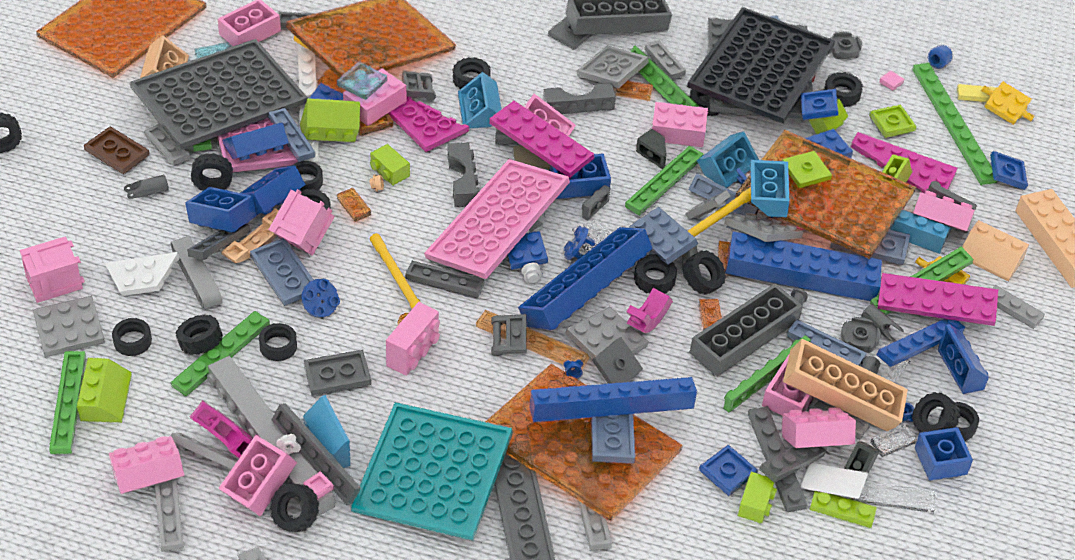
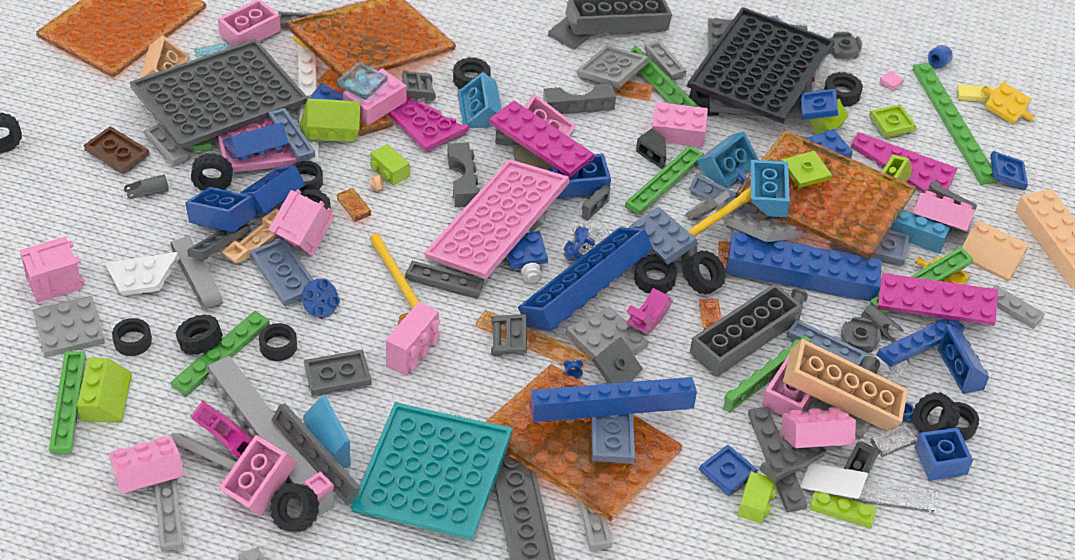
white plate [276,434,301,455] -> none

